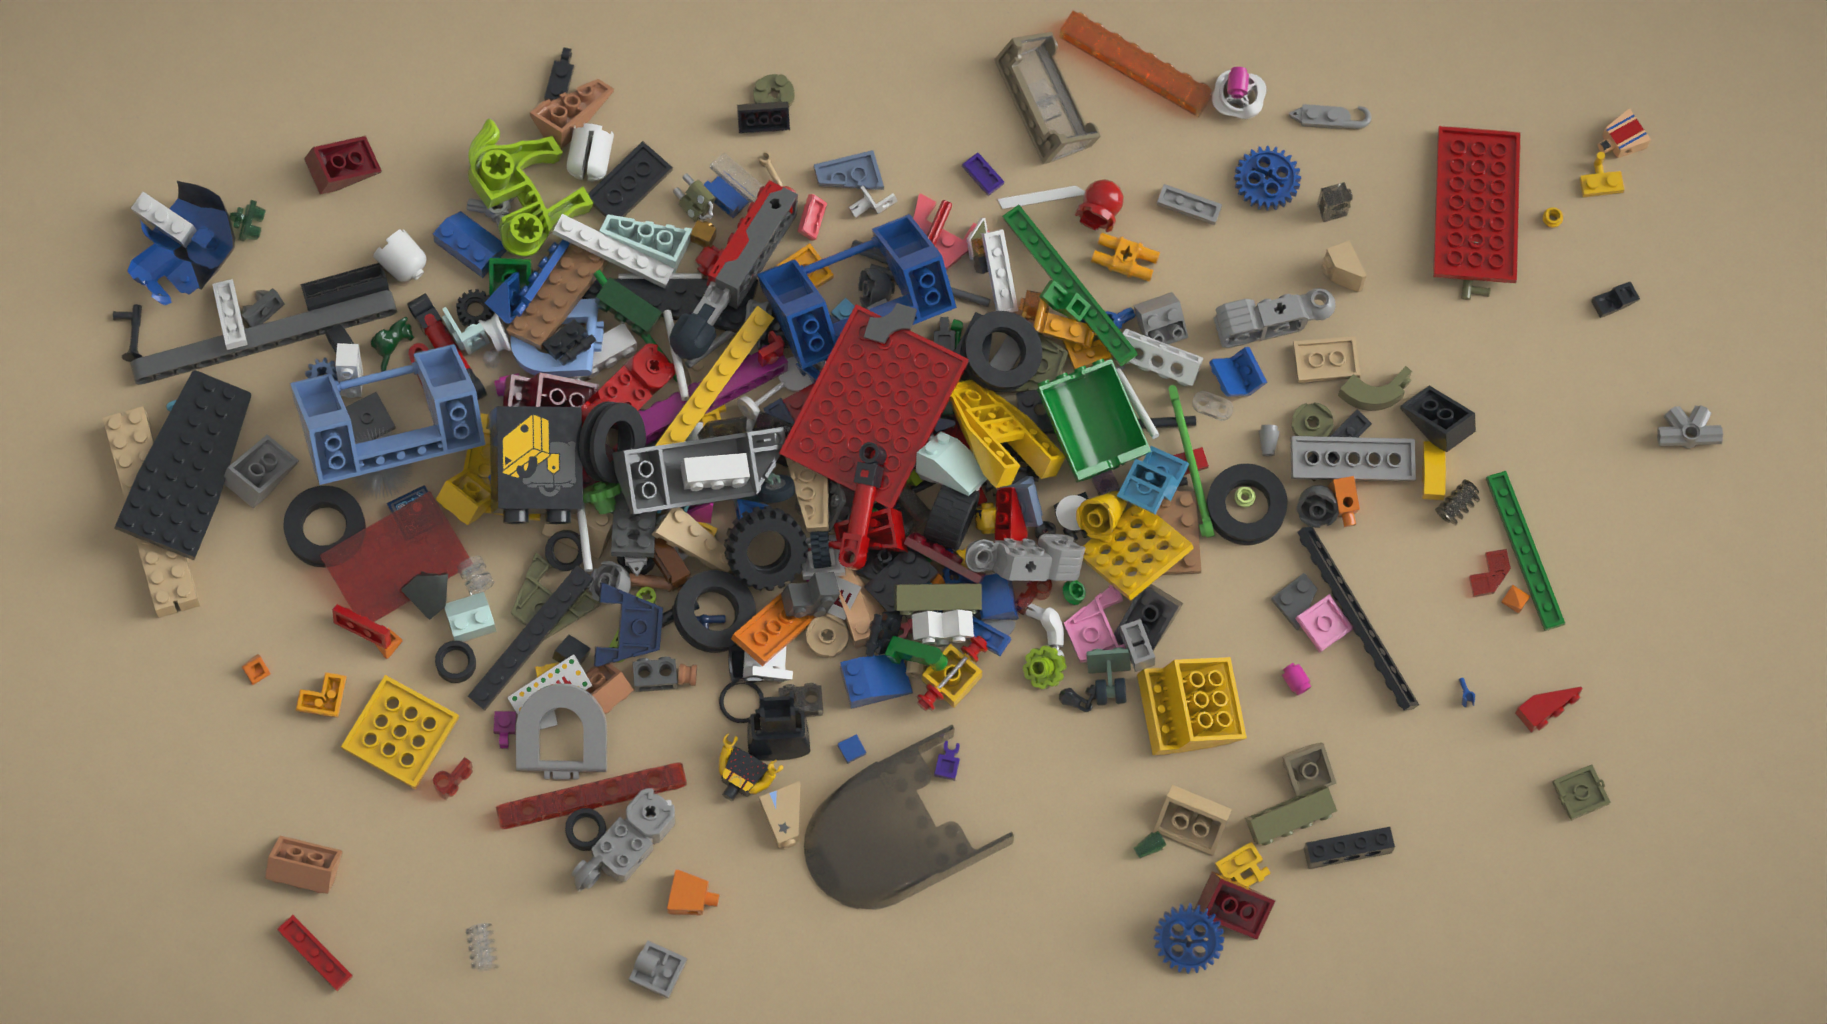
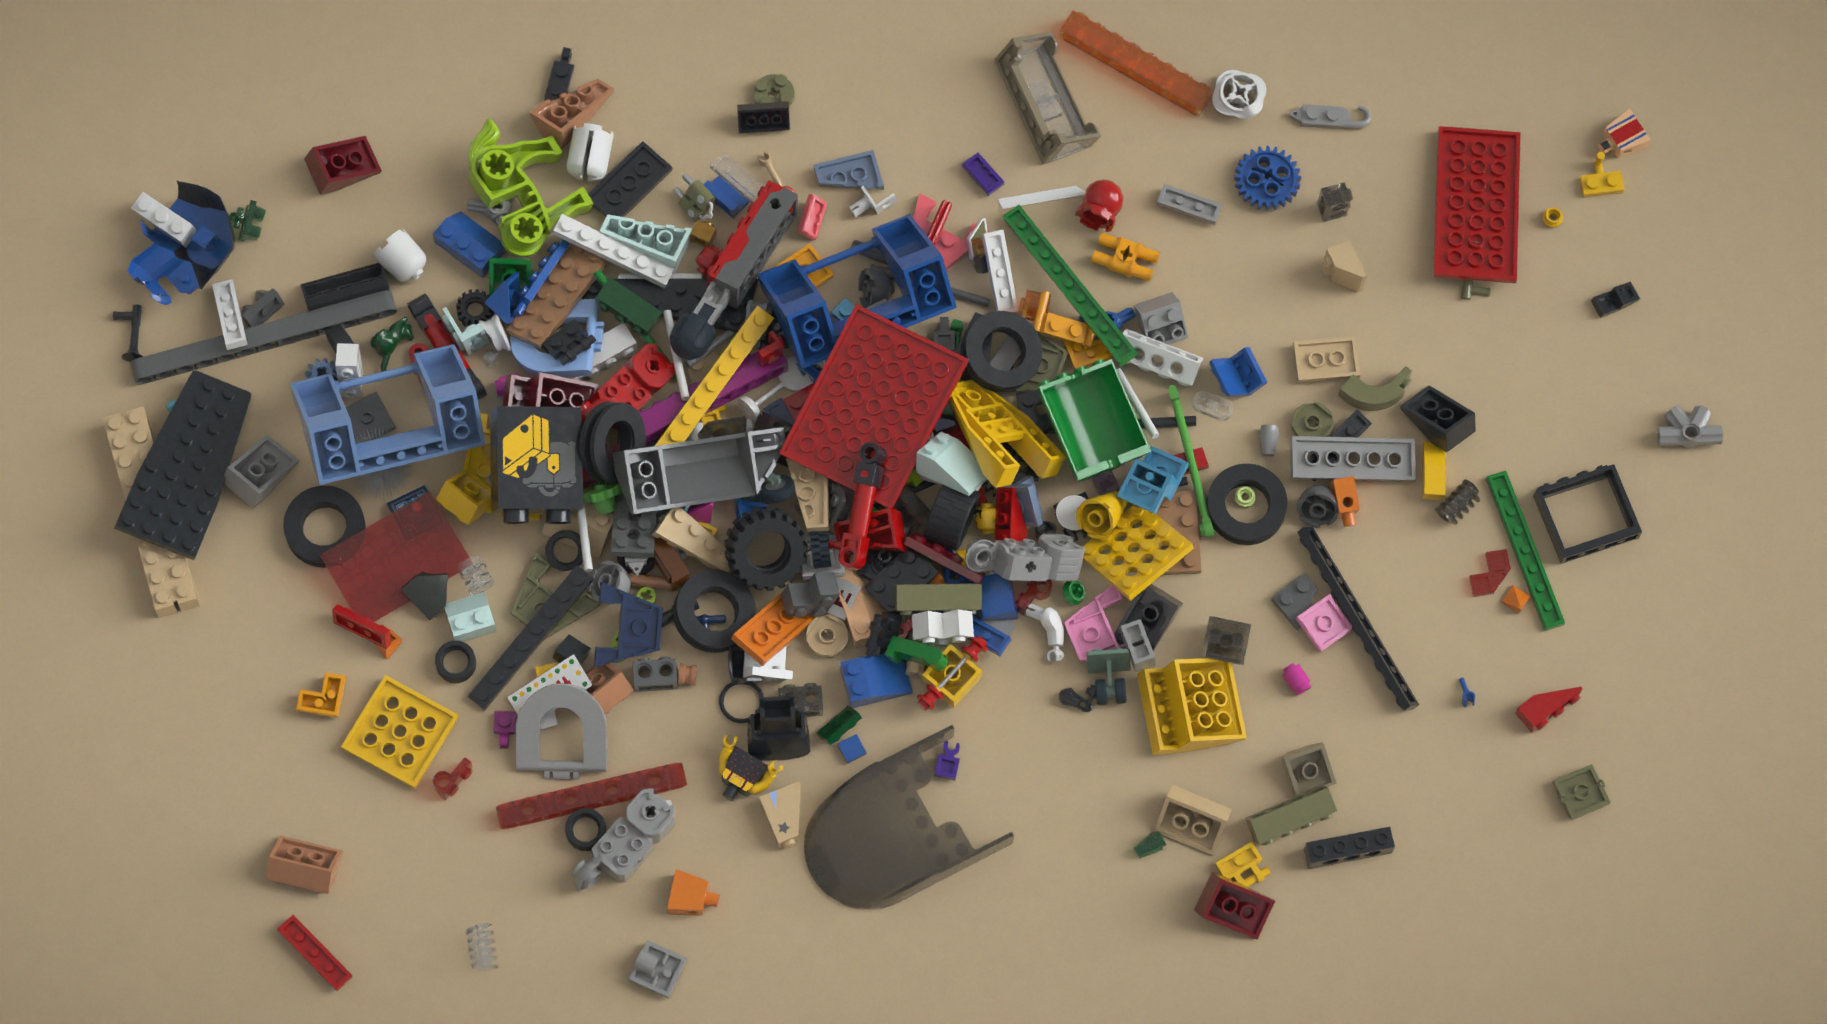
orange slope [242,654,271,685] -> none
white brick [680,453,750,491] -> none
dark grey tile [864,303,917,344] -> none
lime plant [1023,646,1067,689] -> none
green slope [1039,280,1091,322] -> none
blue gear [1154,903,1225,974] -> none
light grey brick [1213,288,1336,348] -> none
dark pink brick [1227,67,1249,99] -> none
none -> dark green plate [817,706,862,746]
none -> clear smoke slope [1201,616,1251,665]
none -> black window [1533,464,1642,564]

